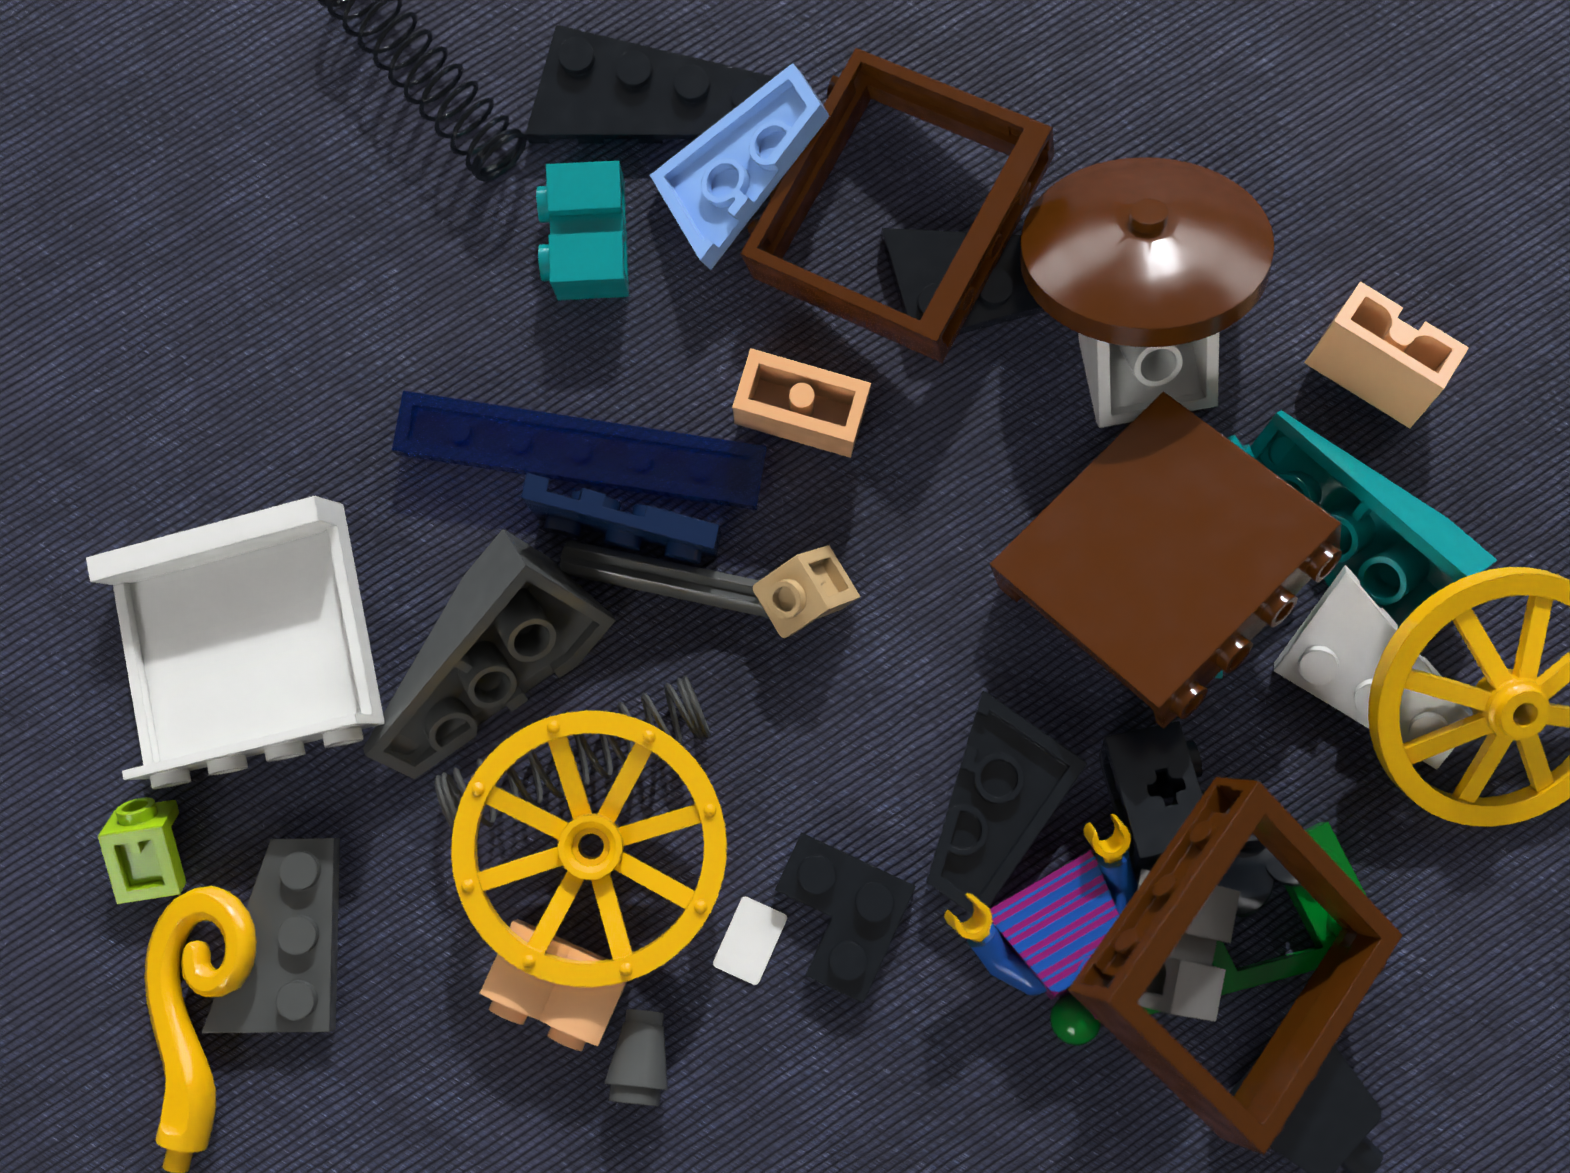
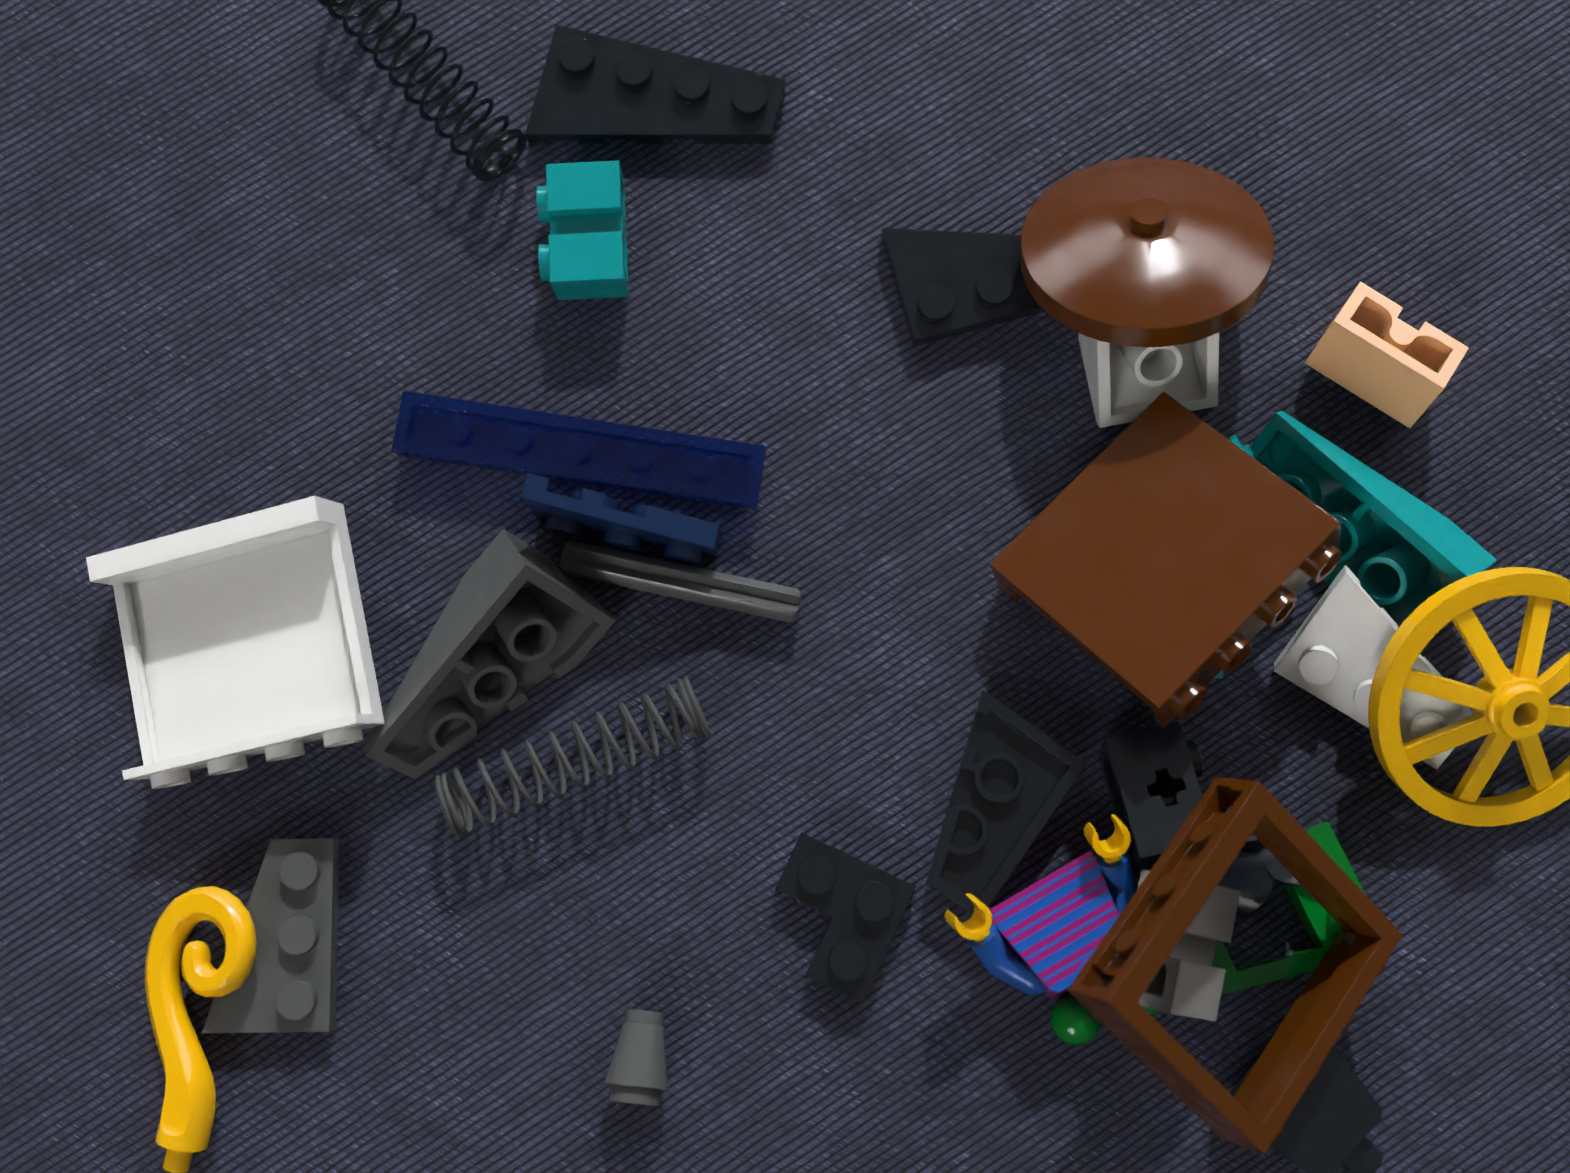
lime bracket [98,798,186,904] -> none
yellow wheel [451,710,727,987] -> none
light nougat brick [480,919,627,1051] -> none
light blue wing [650,63,830,270] -> none
white sticker [713,896,787,985] -> none
light nougat brick [732,348,871,458] -> none
reddish brown window [741,48,1054,363] -> none
tan bracket [753,545,860,638] -> none

